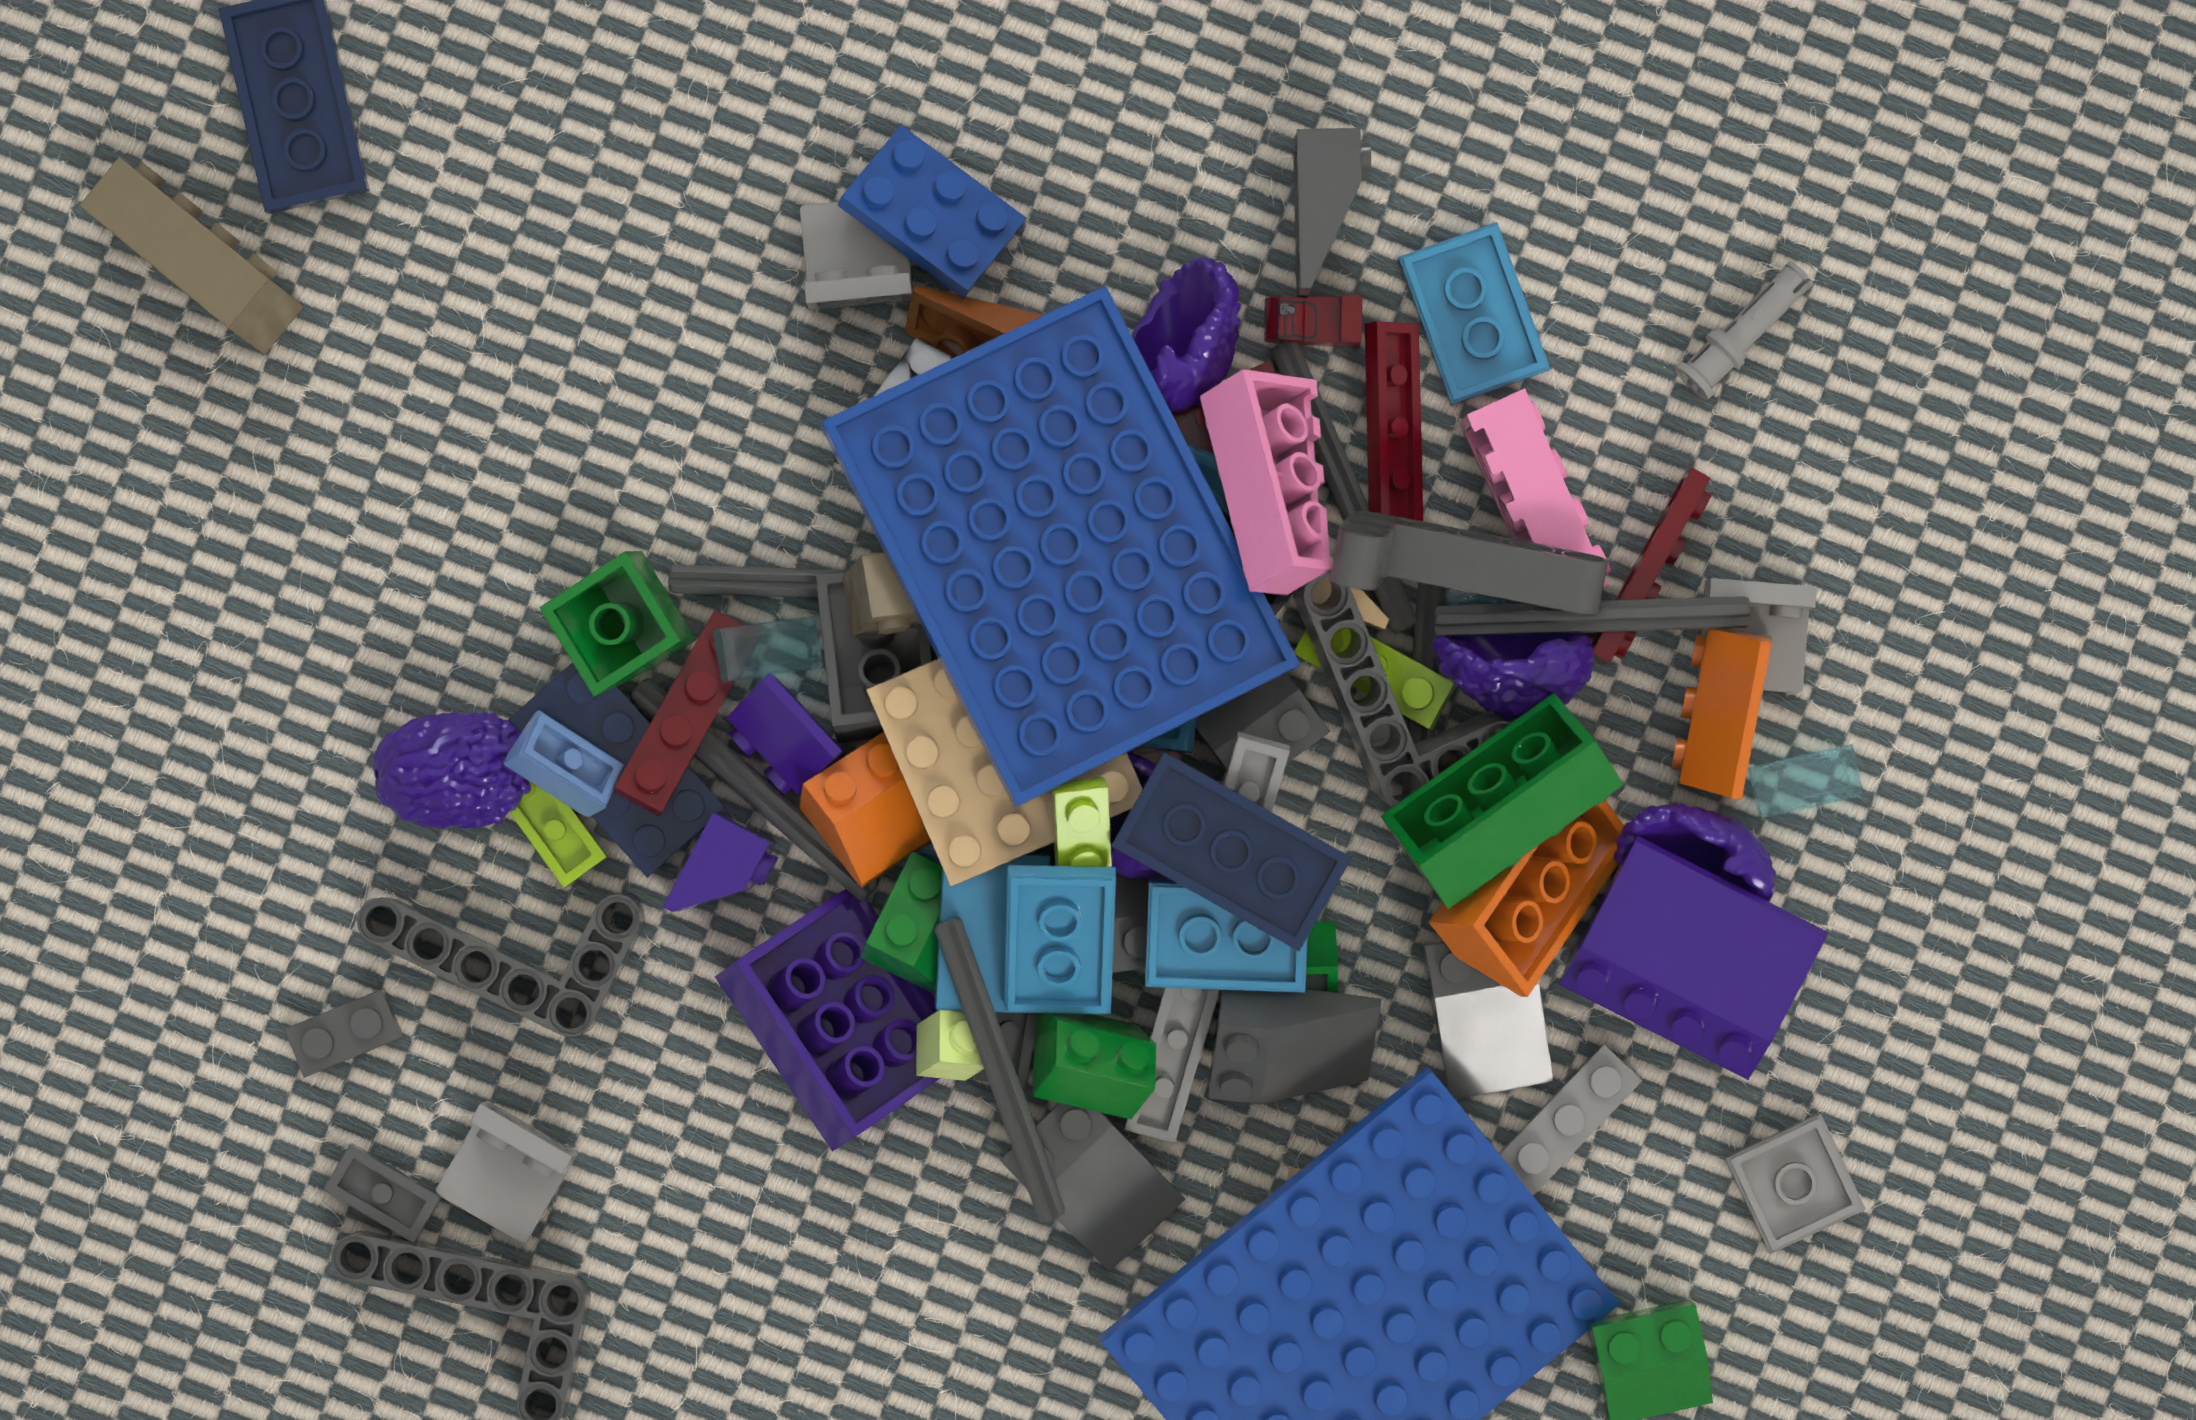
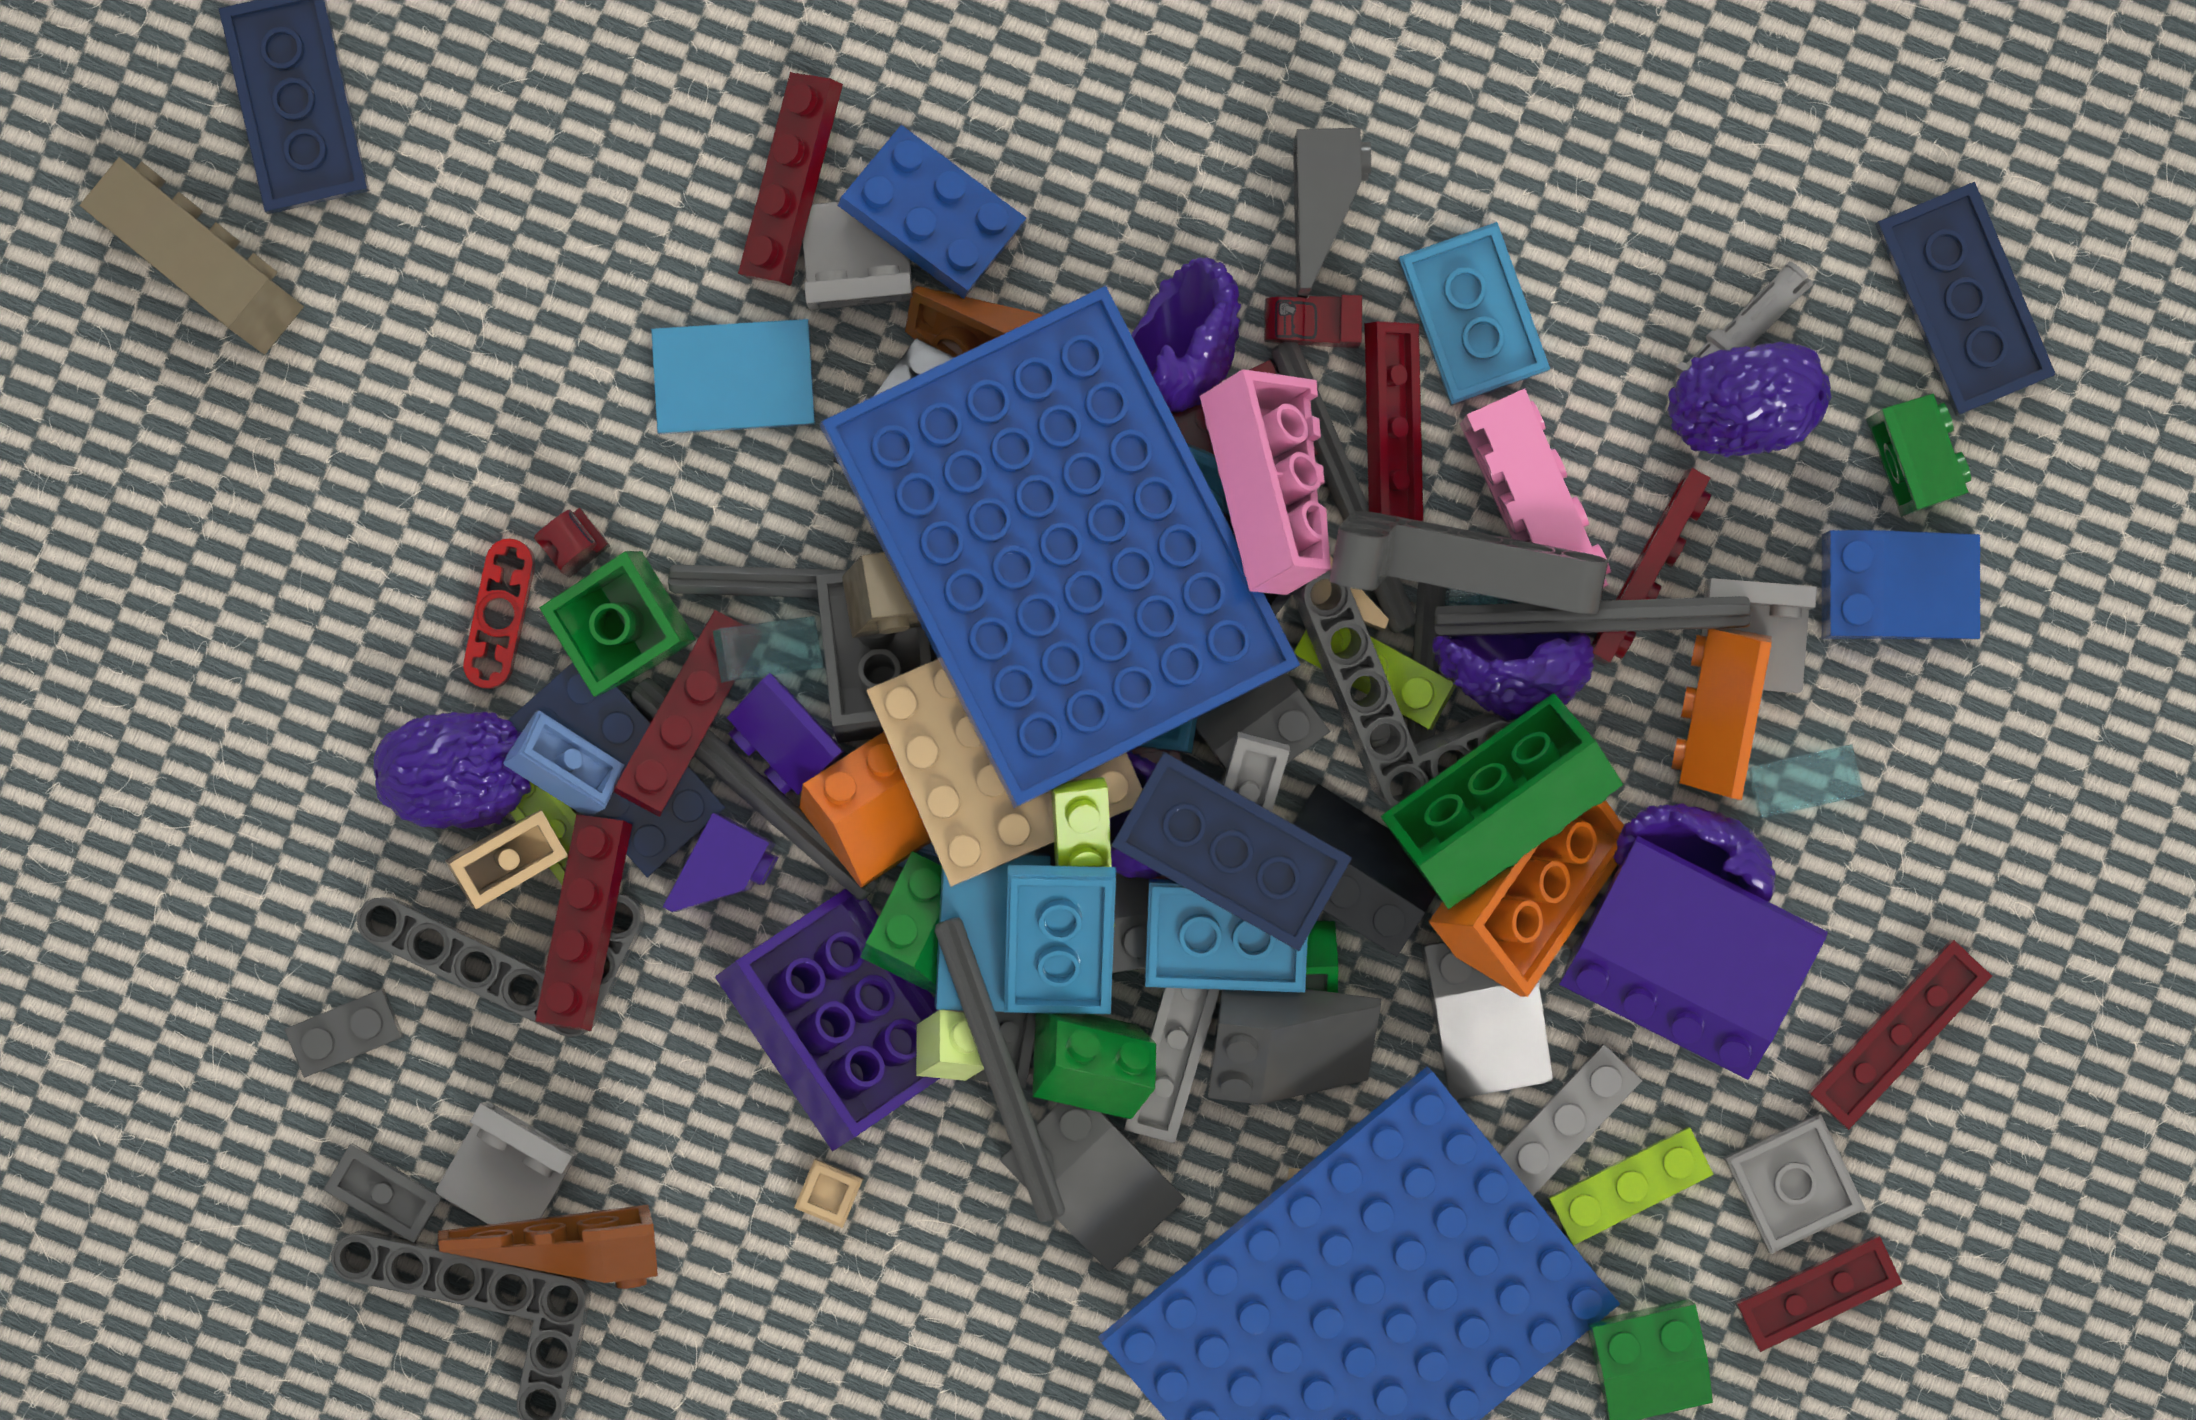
none -> dark orange wedge [438,1205,658,1289]
none -> tan slope [445,810,568,909]
none -> red beam [463,539,535,689]
none -> dark red leg [534,508,610,578]
none -> dark red plate [535,814,632,1032]
none -> dark azure tile [651,319,815,435]
none -> dark red plate [738,72,843,286]
none -> tan tile [794,1158,864,1228]
none -> black slope [1292,783,1436,957]
none -> lime plate [1548,1127,1714,1246]
none -> dark purple hair [1667,341,1831,457]
none -> dark red plate [1735,1235,1903,1352]
none -> dark red plate [1808,940,1992,1130]
none -> blue slope [1822,530,1980,639]
none -> green slope [1866,393,1971,517]
none -> dark blue plate [1875,181,2056,416]

